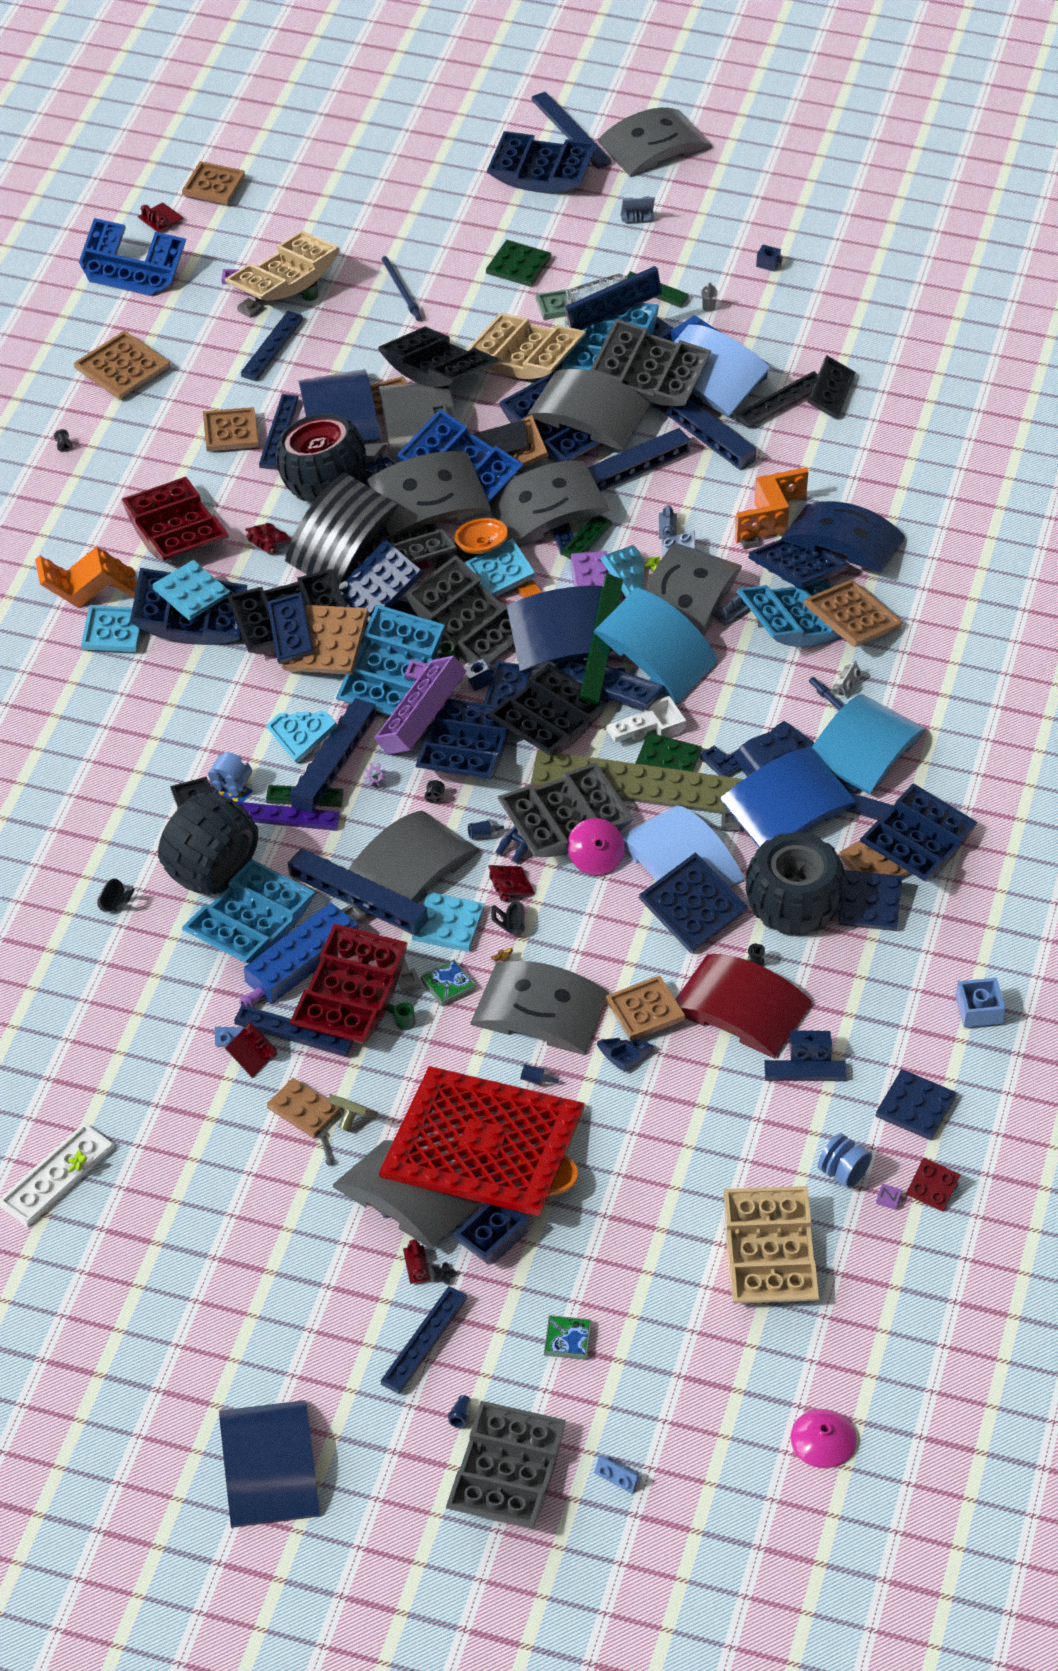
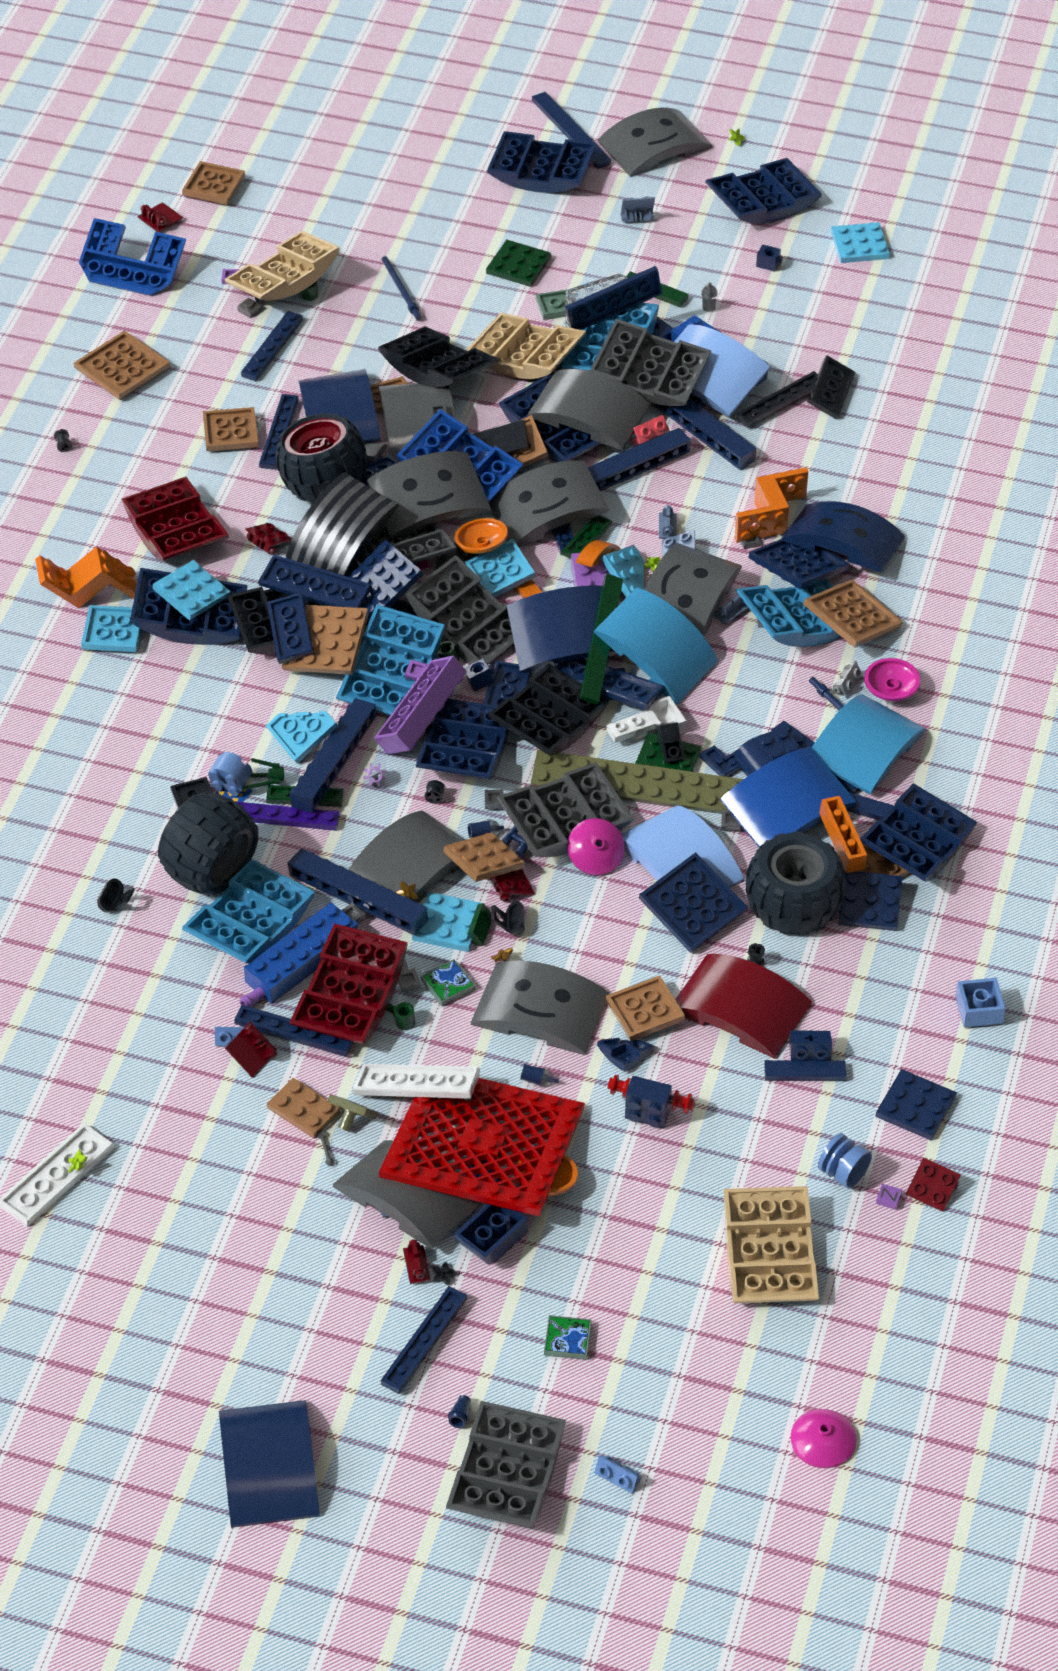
none -> dark green plant [242,758,284,790]
none -> dark blue tile [258,554,372,608]
none -> white tile [352,1064,481,1099]
none -> pearl gold plant [397,881,419,899]
none -> medium nougat plate [444,832,525,882]
none -> dark green tile [467,903,492,946]
none -> flat silver plate [485,790,504,809]
none -> orange slope [576,540,621,567]
none -> dark blue brick [607,1074,695,1129]
none -> coral bracket [630,415,670,446]
none -> black slope [655,721,684,763]
none -> dark blue slope [705,158,822,224]
none -> lime plant [729,128,746,146]
none -> orange brick [819,796,867,873]
none -> medium azure plate [831,222,889,263]
none -> dark pink dish [864,658,920,701]

